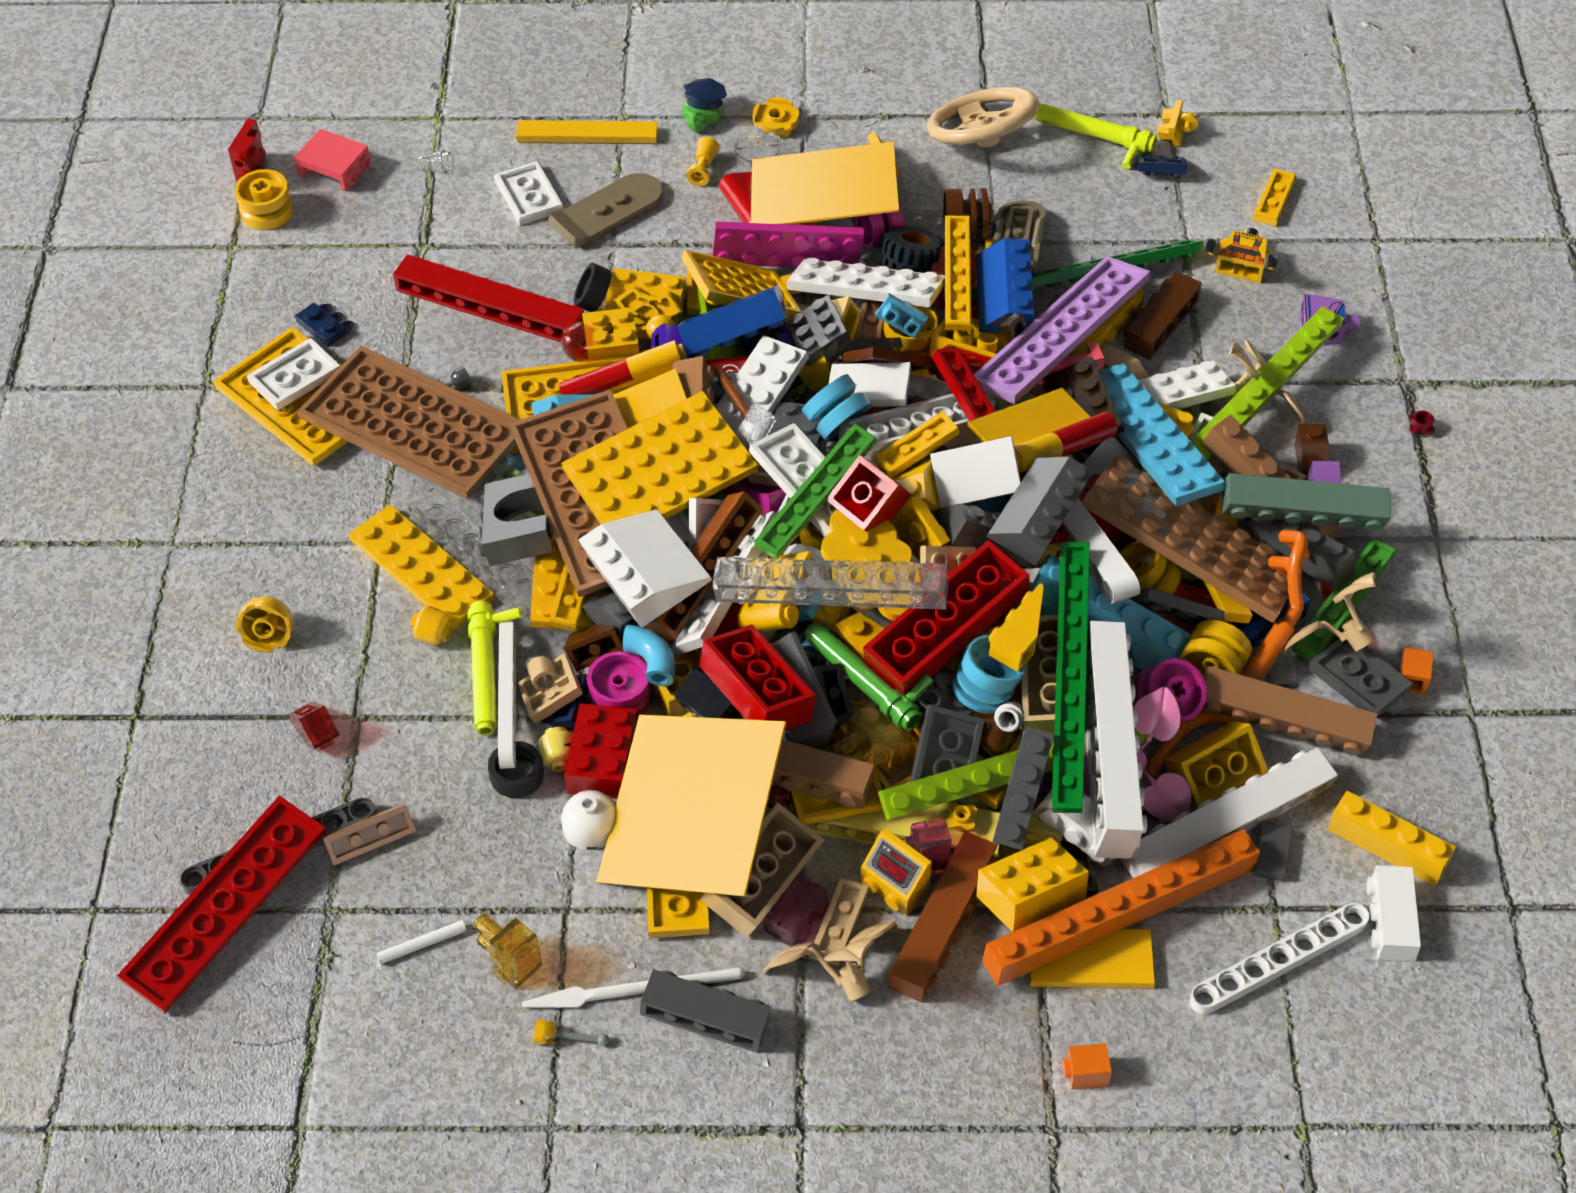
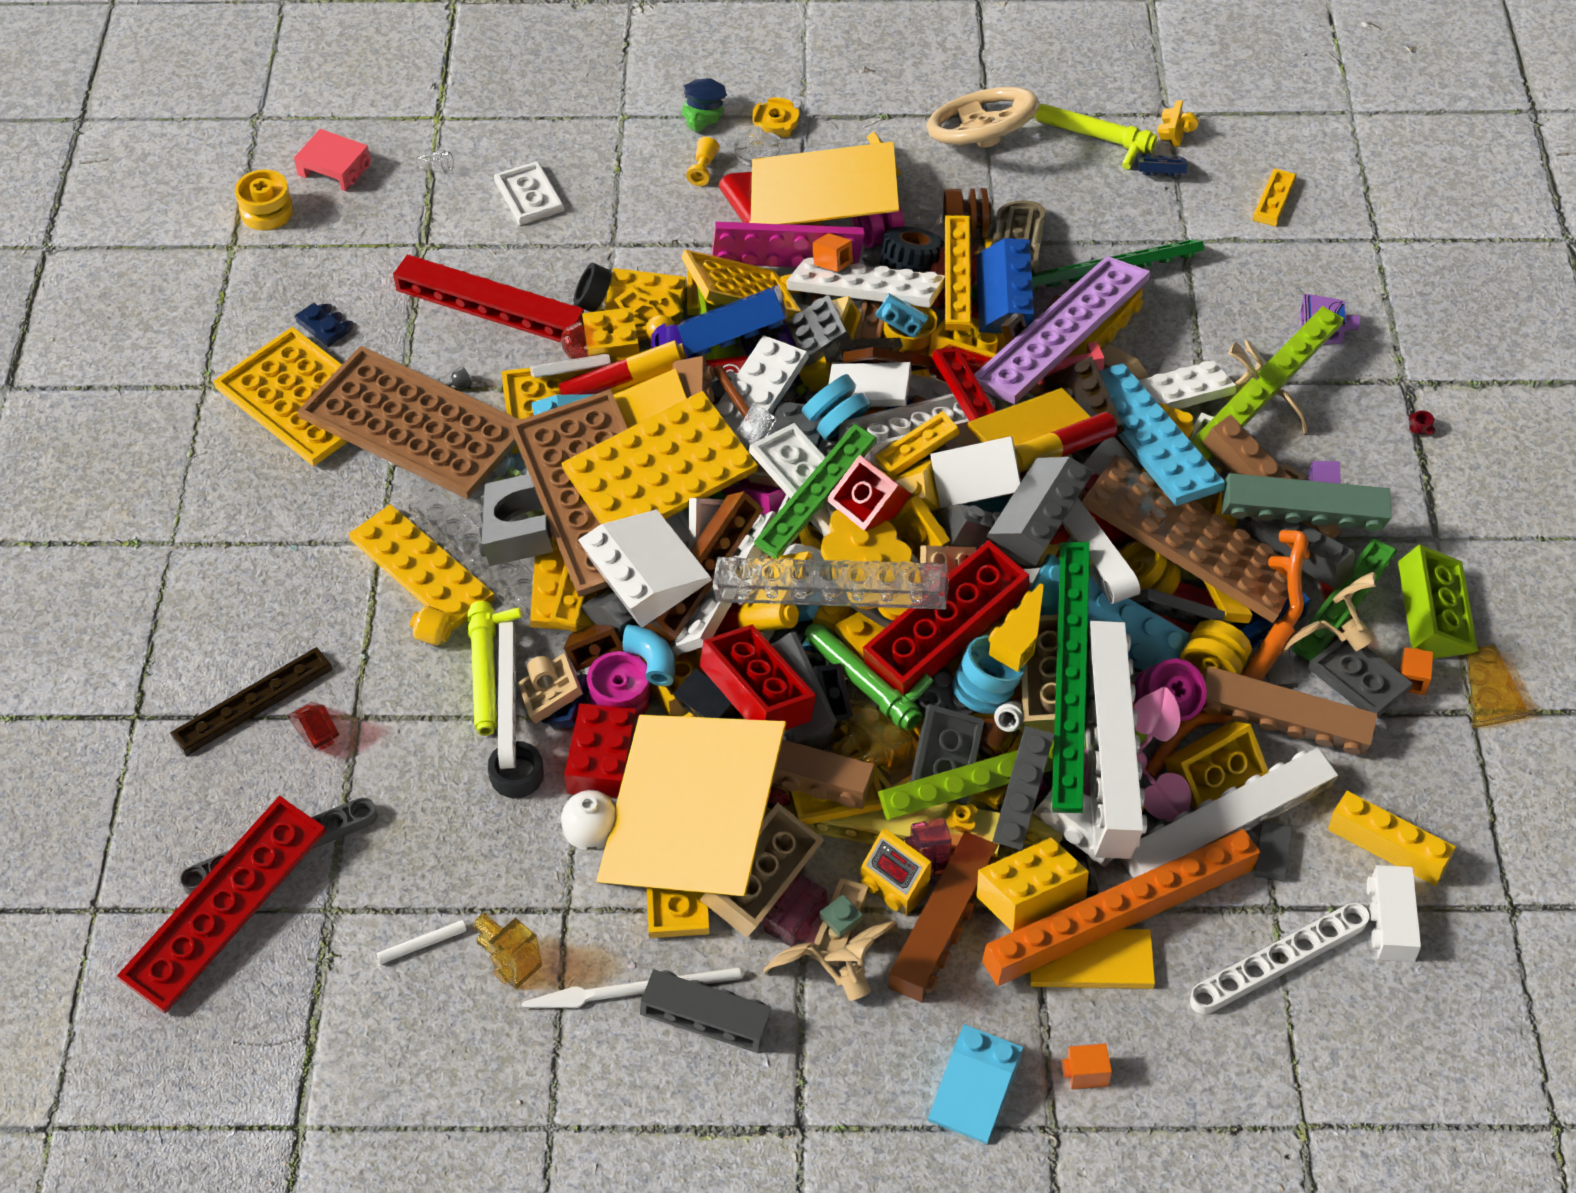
red plate [228,118,266,183] -> none
yellow cylinder [235,596,293,653] -> none
white plate [247,338,340,411] -> none
medium nougat plate [322,803,416,866] -> none
yellow tile [516,120,658,144] -> none
hinge [534,1018,610,1047] -> none
light yellow head [538,727,573,772] -> none
dark tan piece [548,173,662,246] -> none
reddish brown brick [1123,271,1202,360] -> none
torso [1203,228,1281,284] -> none
reddish brown slope [1294,424,1329,478] -> none
none -> dark brown tile [170,647,333,756]
none -> white tile [530,354,611,378]
none -> orange brick [813,233,853,272]
none -> sand green plate [820,895,863,938]
none -> medium azure slope [928,1024,1023,1144]
none -> lime slope [1398,544,1478,659]
none -> clear yellow wing [1466,644,1528,729]

